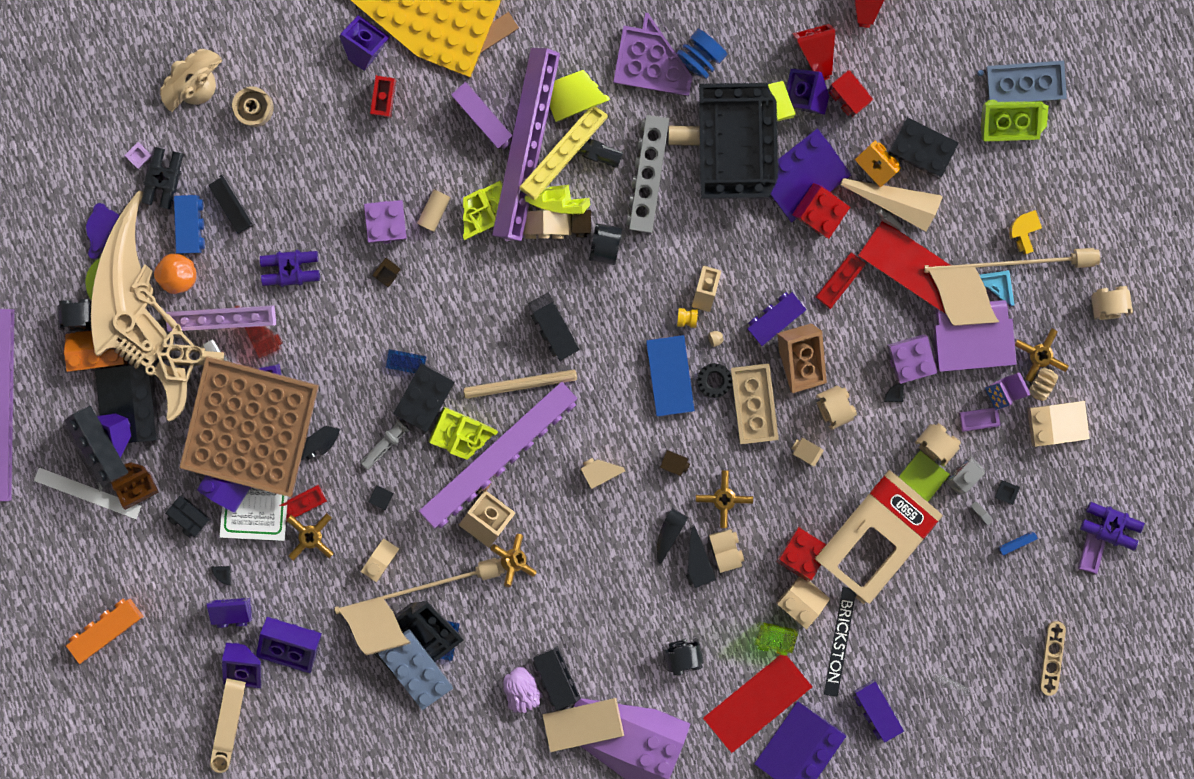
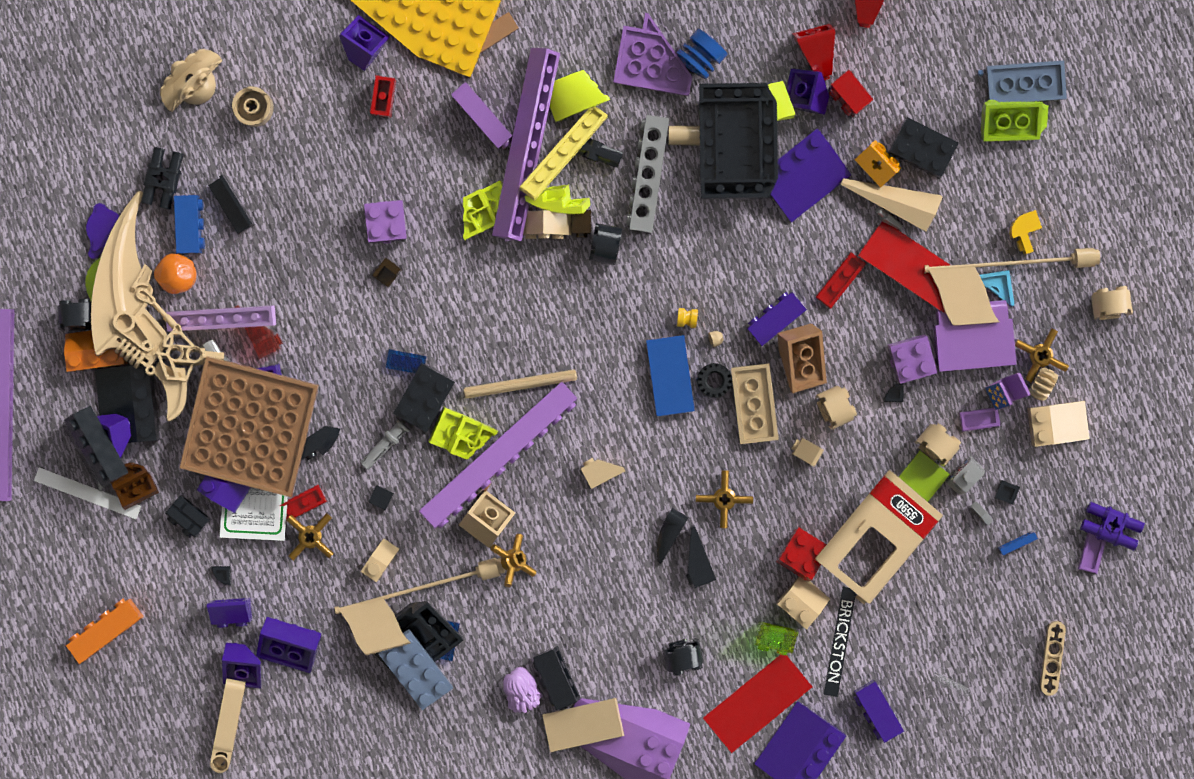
lavender tile [124,142,152,169] -> none
dark purple pin [260,250,320,287] -> none
tan brick [417,189,451,232] -> none
black wedge [529,292,580,361] -> none
dark brown brick [660,450,690,476] -> none
tan slope [692,266,721,312] -> none
tan brick [709,529,745,573] -> none
red brick [792,183,850,239] -> none

